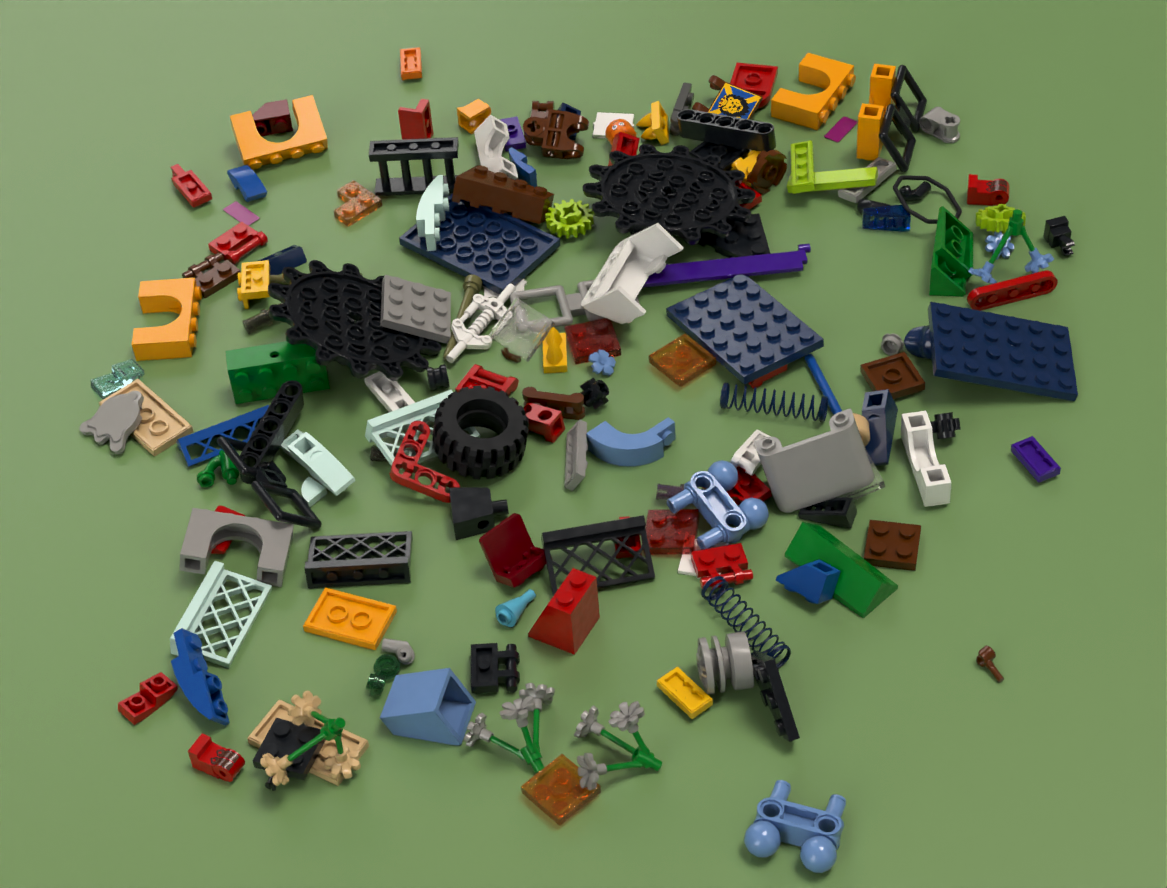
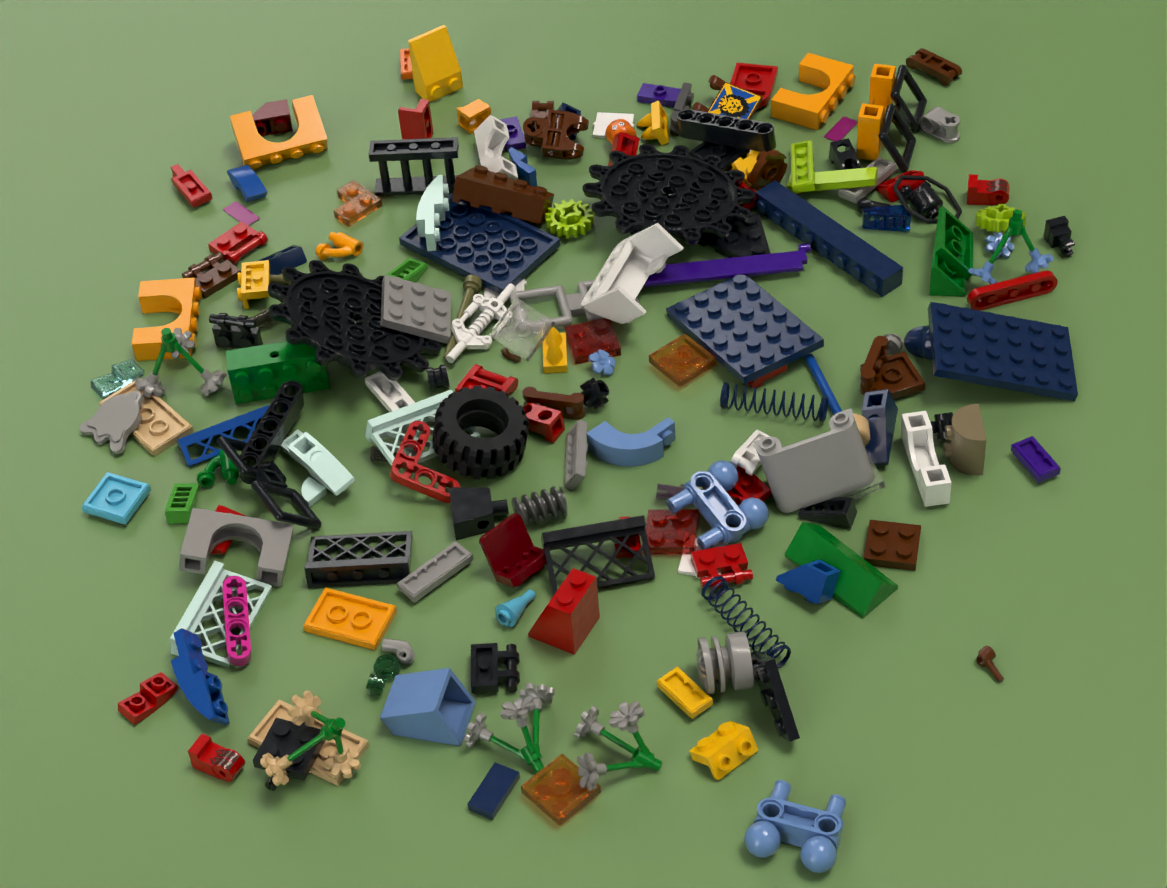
none -> medium azure plate [81,472,151,525]
none -> light grey plant [135,328,227,397]
none -> bright green slope [165,483,200,524]
none -> black plate [209,313,263,348]
none -> dark pink beam [222,576,251,666]
none -> light orange plant [315,232,363,260]
none -> bright green slope [386,258,428,283]
none -> light grey plate [397,541,473,603]
none -> yellow slope [408,25,463,103]
none -> dark blue tile [467,762,520,820]
none -> dark grey piece [511,486,568,527]
none -> dark purple plate [637,83,681,107]
none -> yellow bracket [689,721,758,780]
none -> dark blue brick [755,181,903,297]
none -> black leg [829,138,861,170]
none -> reddish brown plate [860,336,888,395]
none -> red slope [875,170,926,202]
none -> reddish brown plate [906,48,962,86]
none -> black head [909,186,943,219]
none -> dark tan brick [944,404,986,475]

